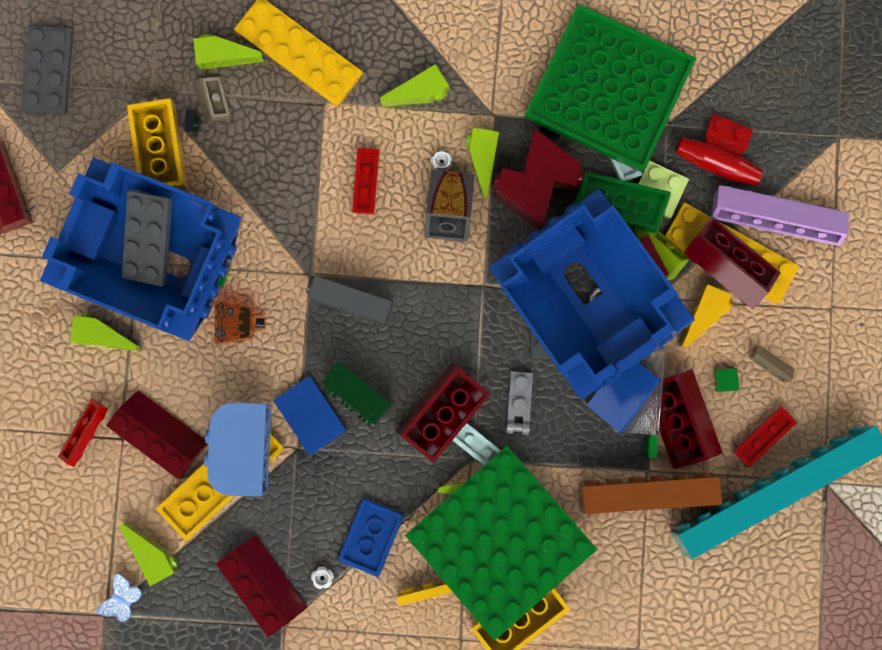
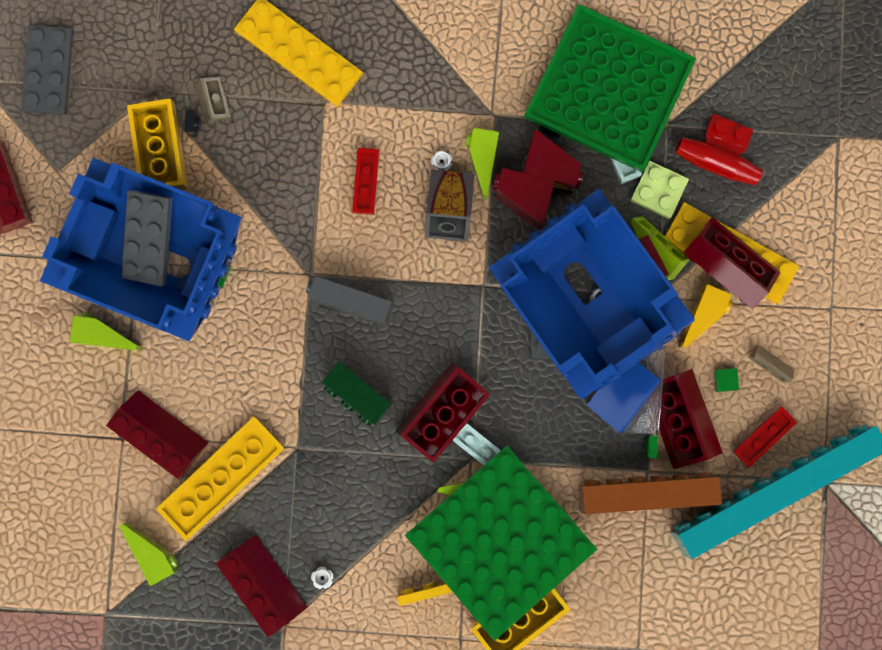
red plate [58,398,108,467] -> none
animal [96,574,142,622] -> none
lime slope [193,34,264,70] -> none
medium blue brick [204,403,272,497] -> none
torso [215,301,266,345] -> none
blue tile [273,376,347,456] -> none
blue tile [337,498,404,578] -> none
lime slope [380,64,449,107] -> none
light grey plate [506,371,533,435] -> none
green plate [575,172,671,234] -> none
lavender brick [711,185,849,246] -> none

